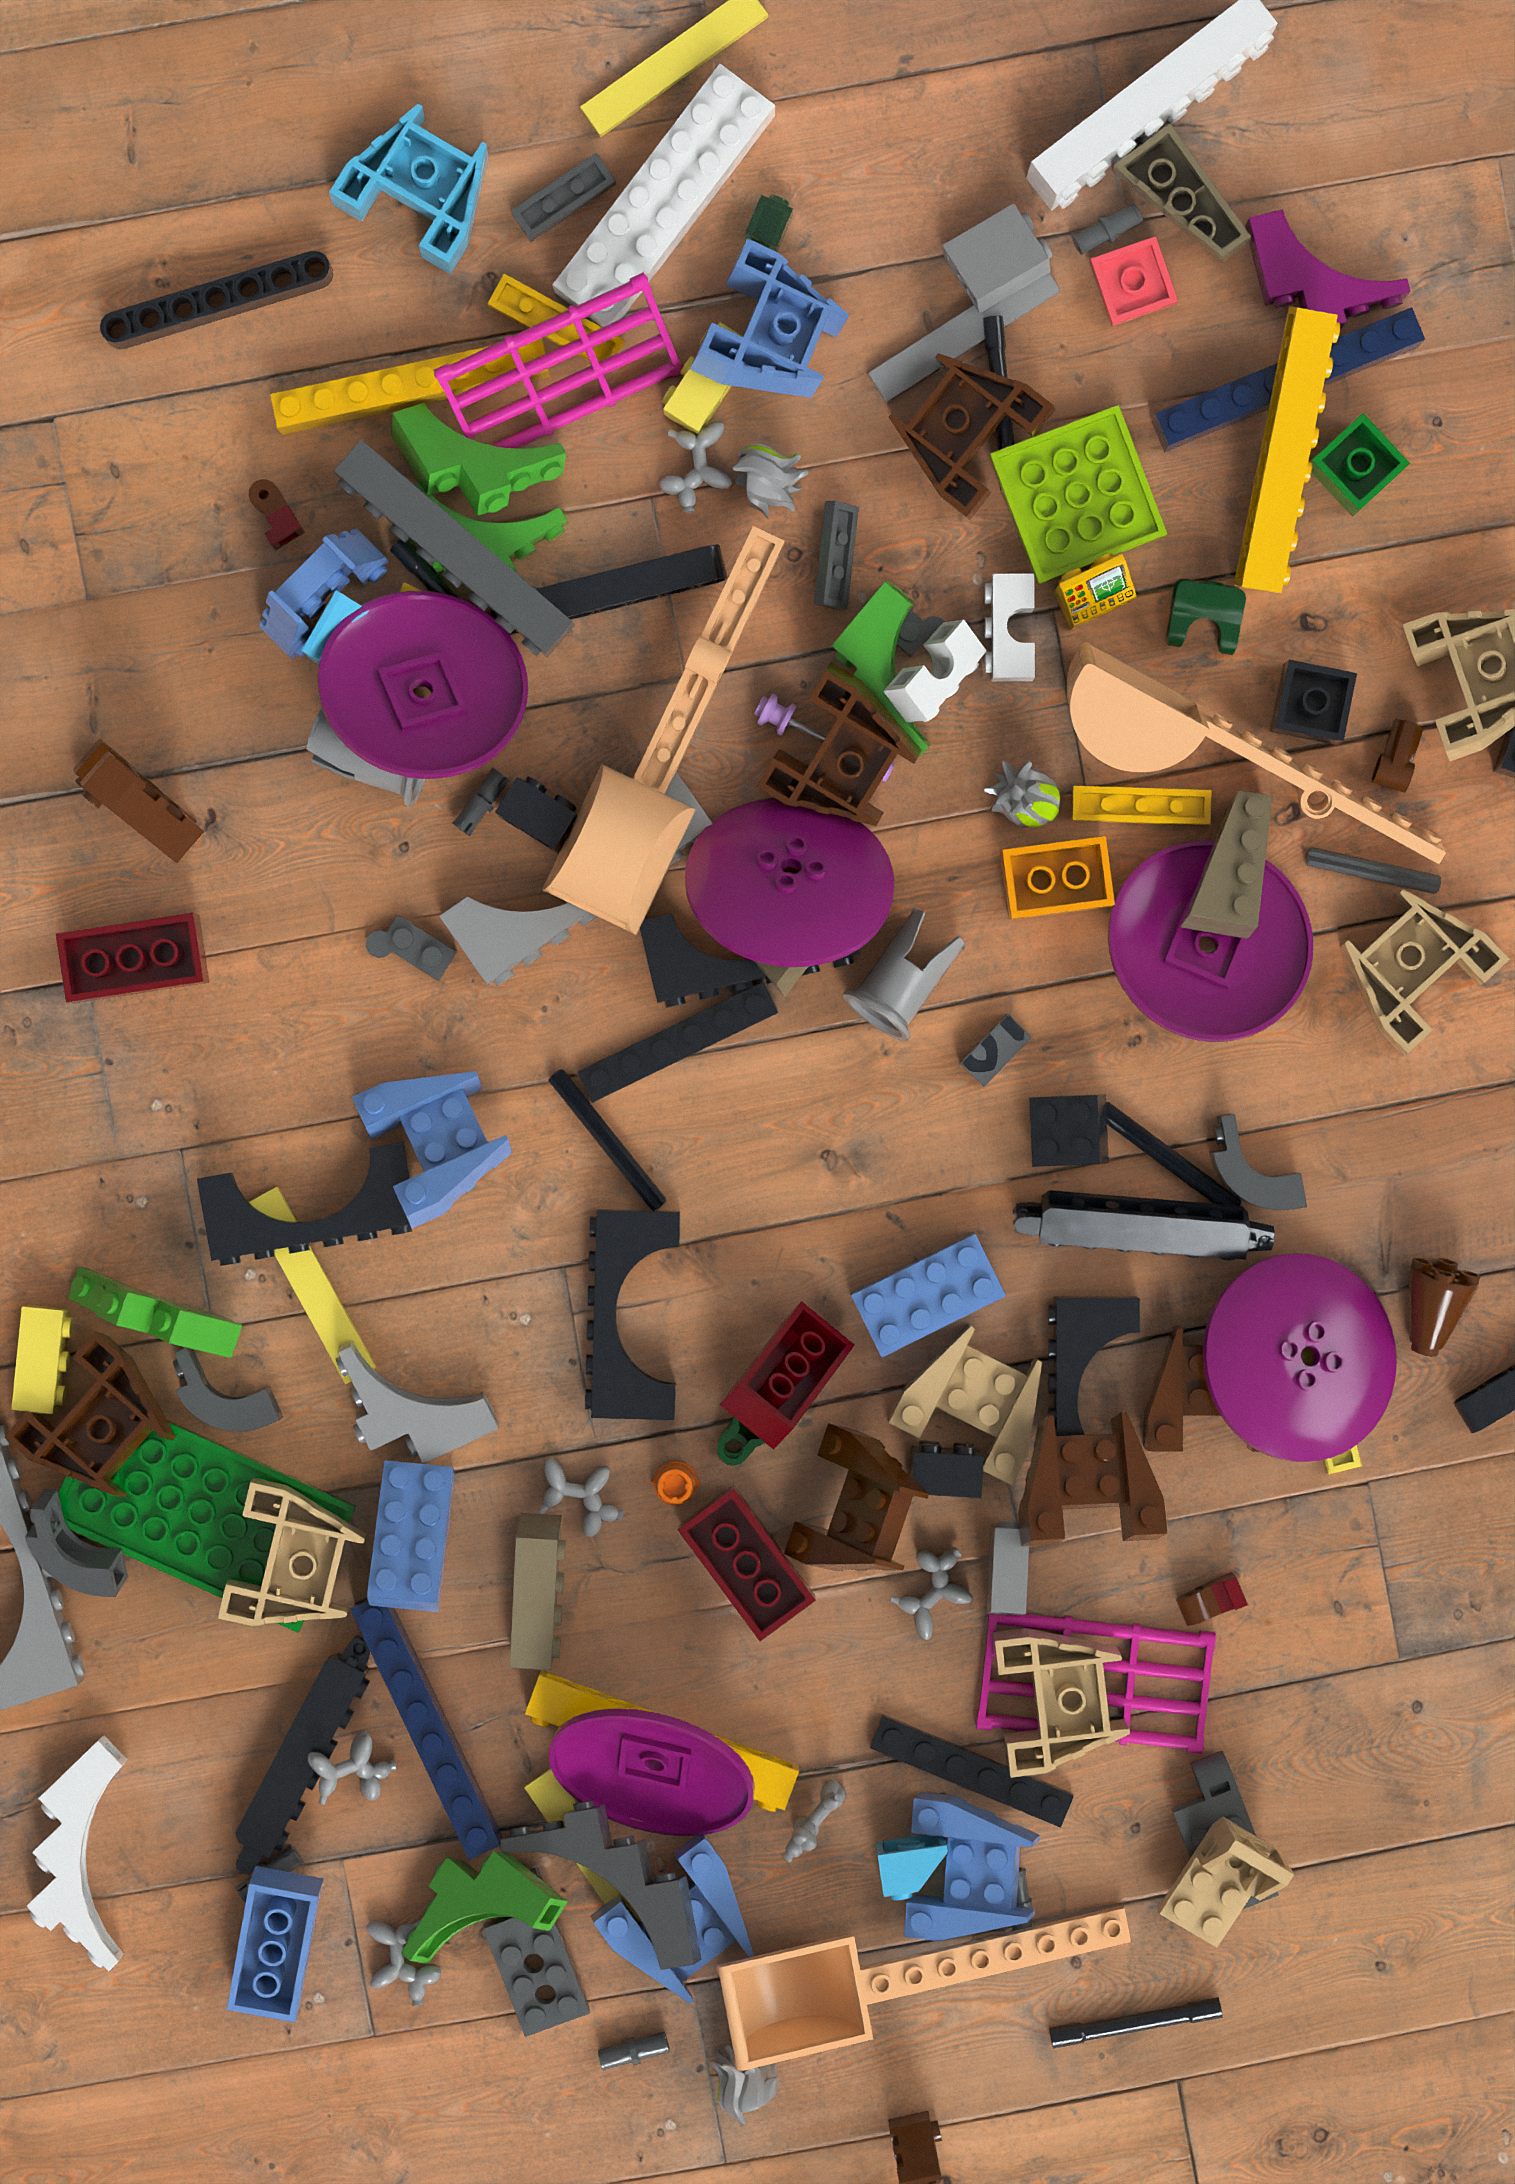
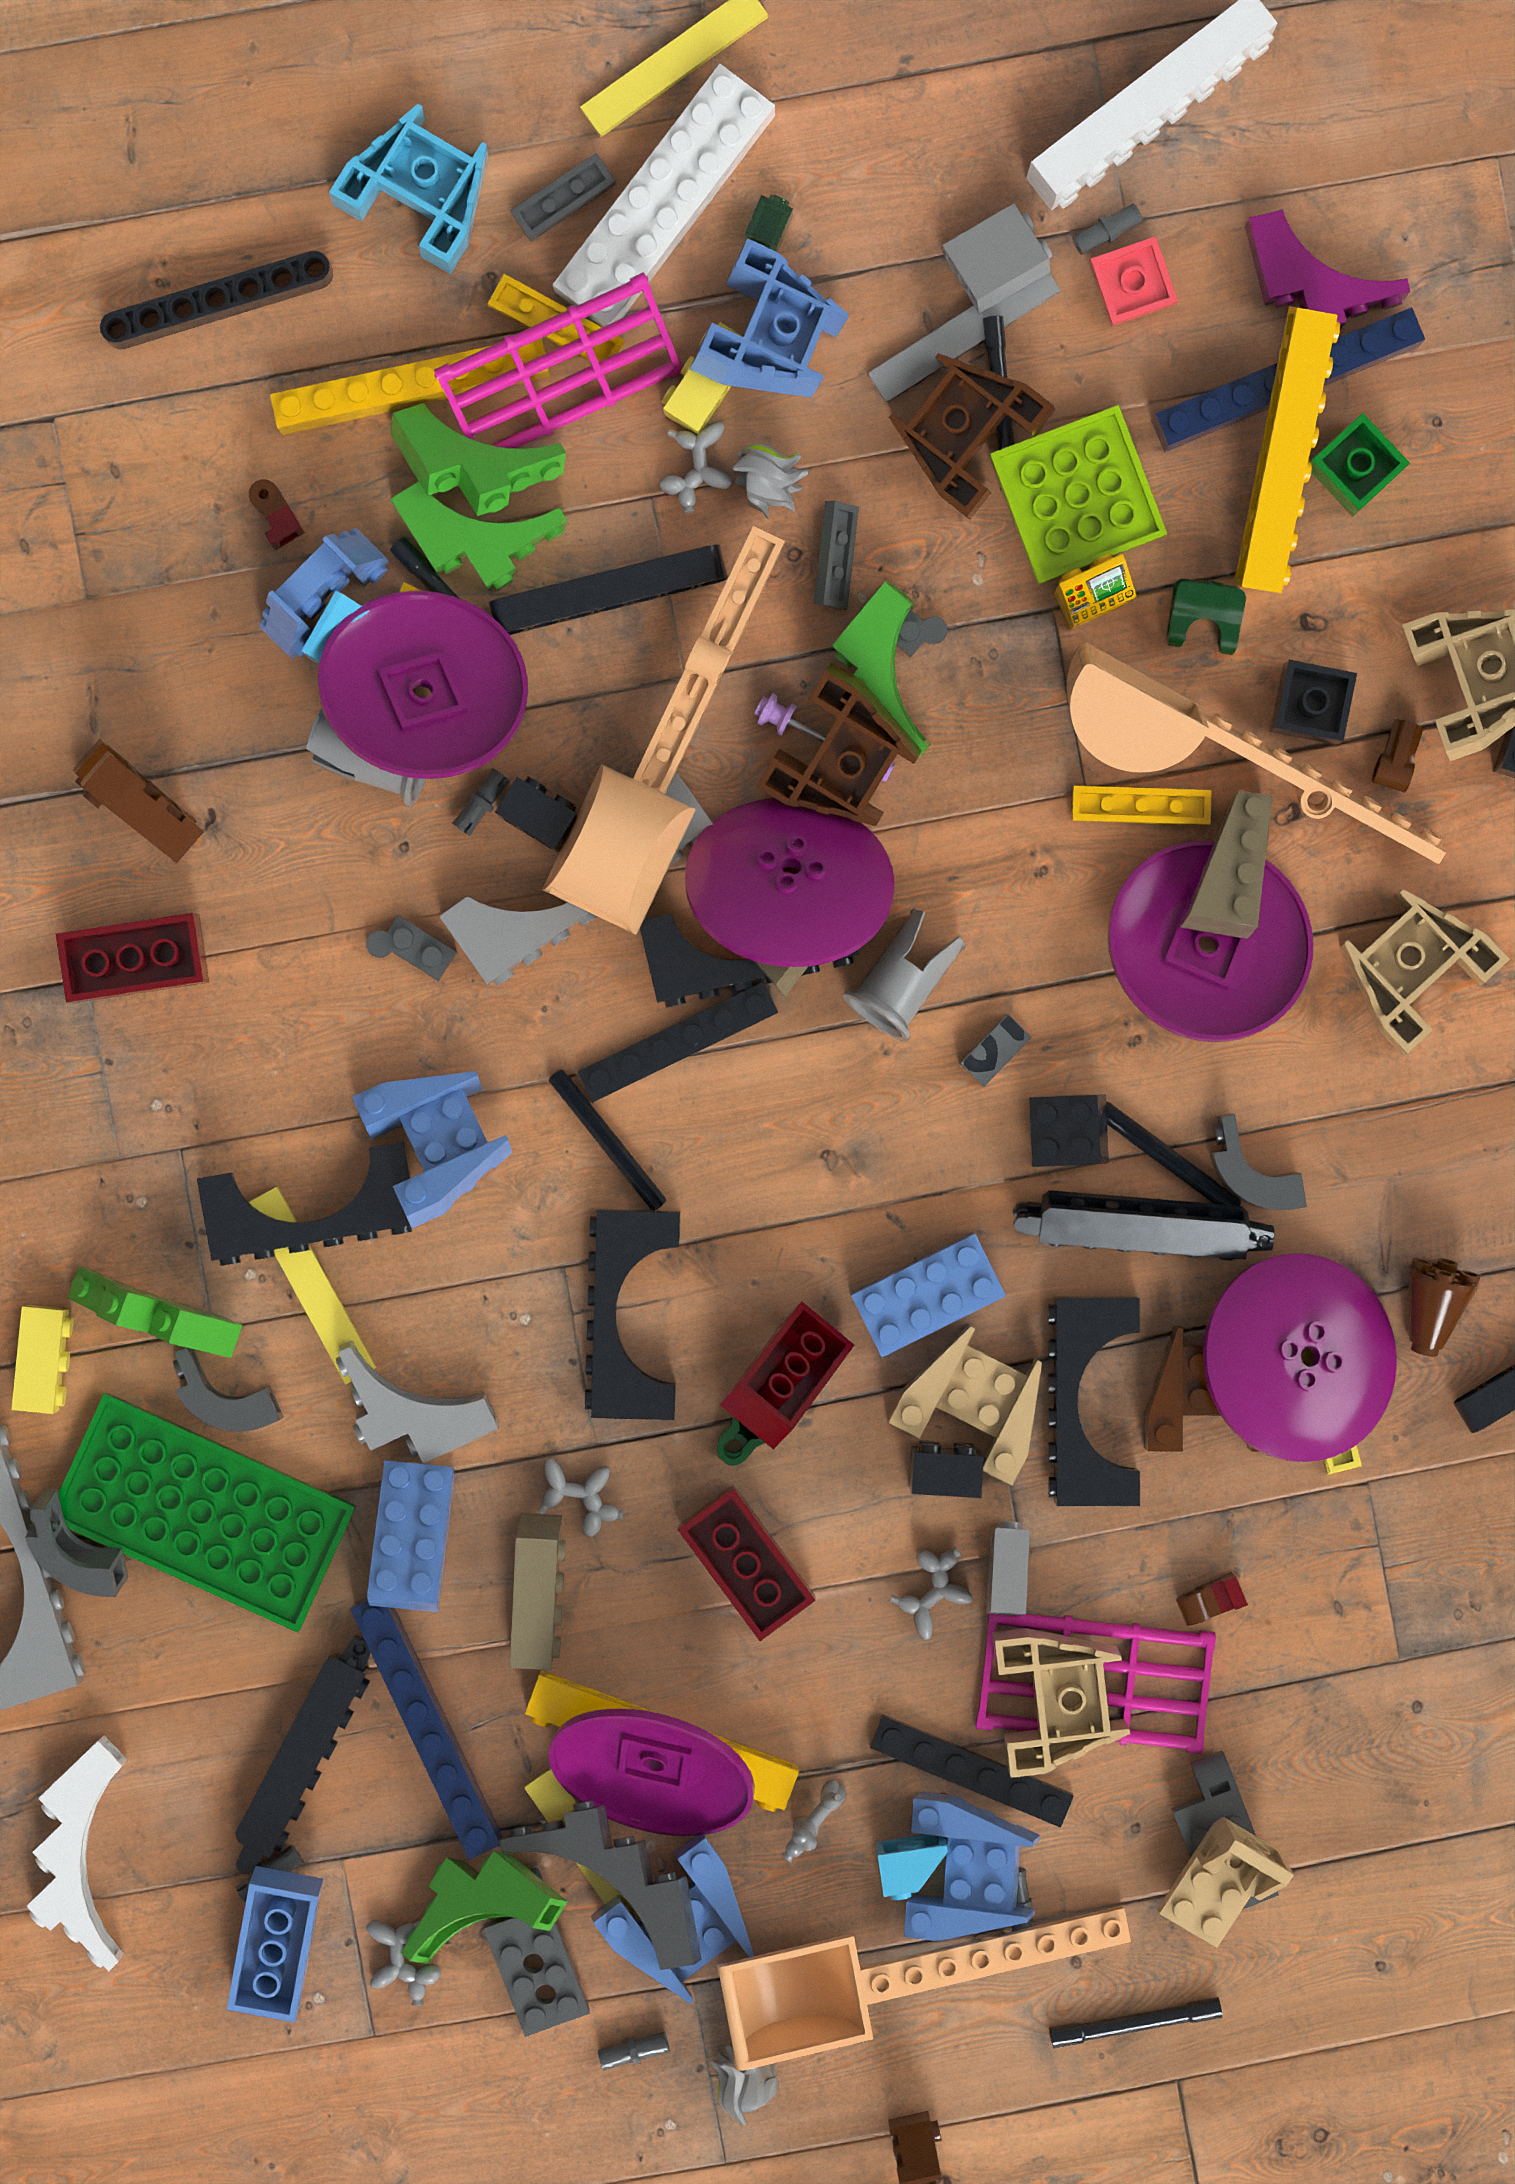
reddish brown wedge [4,1331,176,1497] -> none
tan wedge [218,1478,366,1626] -> none
light grey piece [308,1731,397,1805] -> none
dark grey brick [334,439,574,658] -> none
orange piece [650,1460,701,1506] -> none
reddish brown wedge [784,1423,929,1571] -> none
white arch [884,619,986,722] -> none
white arch [984,573,1035,681] -> none
light grey hair [984,760,1060,828] -> none
light orange brick [1000,836,1115,920] -> none
reddish brown wedge [1018,1412,1168,1547] -> none
dark tan wedge [1113,123,1251,263] -> none
dark grey axle [1305,847,1441,894] -> none

